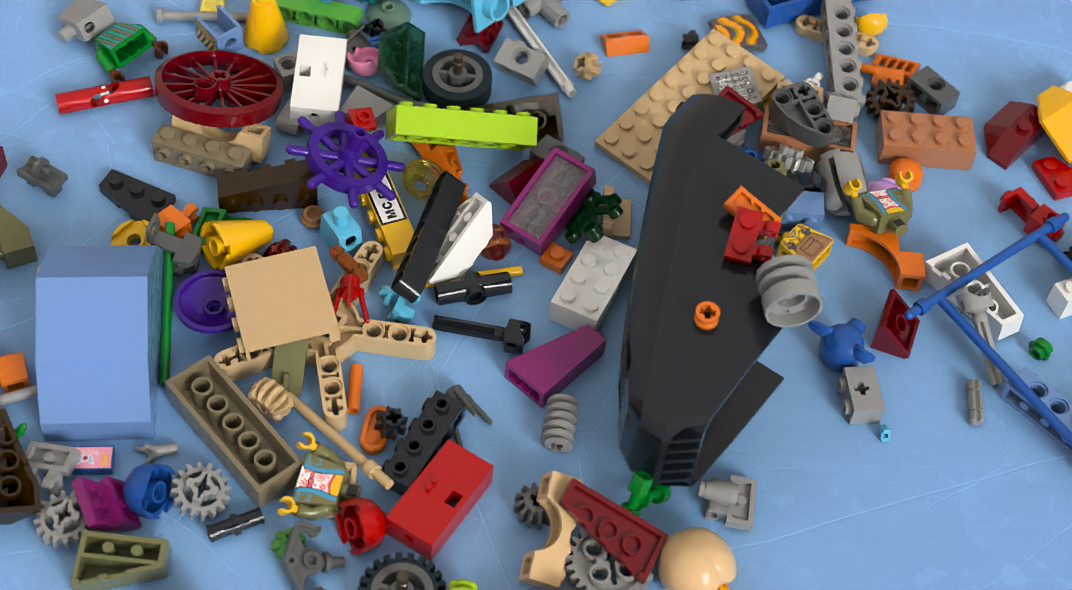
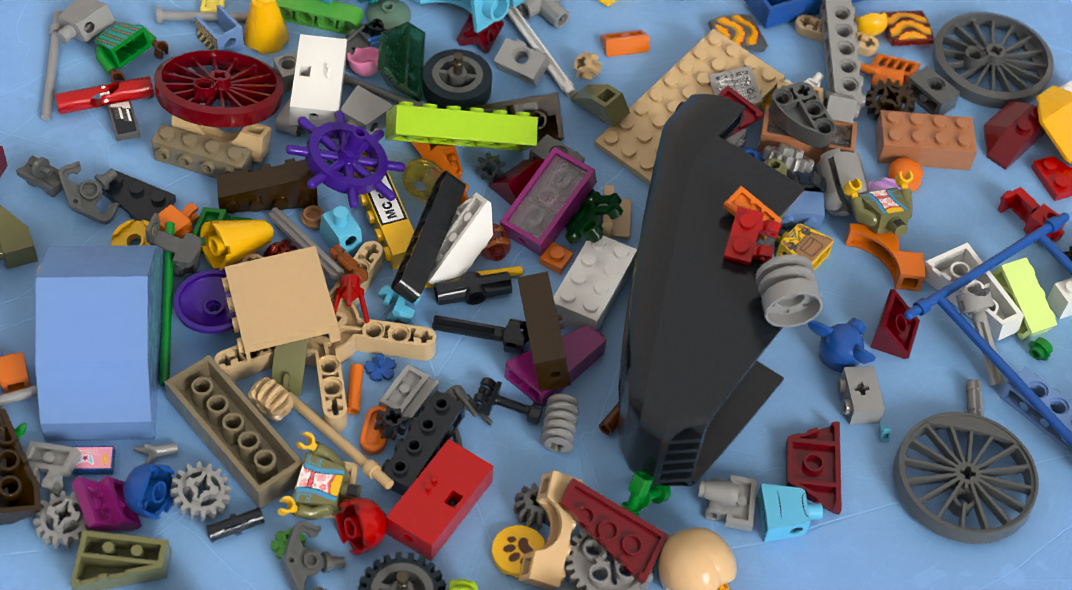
red bracket [345,107,378,131] -> none
black piece [681,30,699,50] -> none
orange bush [694,301,720,330] -> none
none -> light grey bar [41,11,63,121]
none -> dark grey piece [59,161,119,225]
none -> slope [107,100,141,141]
none -> light grey axle [268,207,344,281]
none -> blue plant [364,353,396,381]
none -> light grey plate [379,364,440,423]
none -> black bar [471,377,544,425]
none -> black gear [475,151,506,182]
none -> yellow tile [491,525,545,578]
none -> dark brown brick [517,271,571,391]
none -> olive slope [571,84,630,127]
none -> reddish brown axle [599,402,619,435]
none -> medium azure torso [757,484,823,542]
none -> dark red wing [786,421,842,515]
none -> slope [880,10,934,46]
none -> dark grey piece [893,412,1039,544]
none -> dark grey piece [933,12,1054,109]
none -> yellowish green wedge [992,257,1057,341]

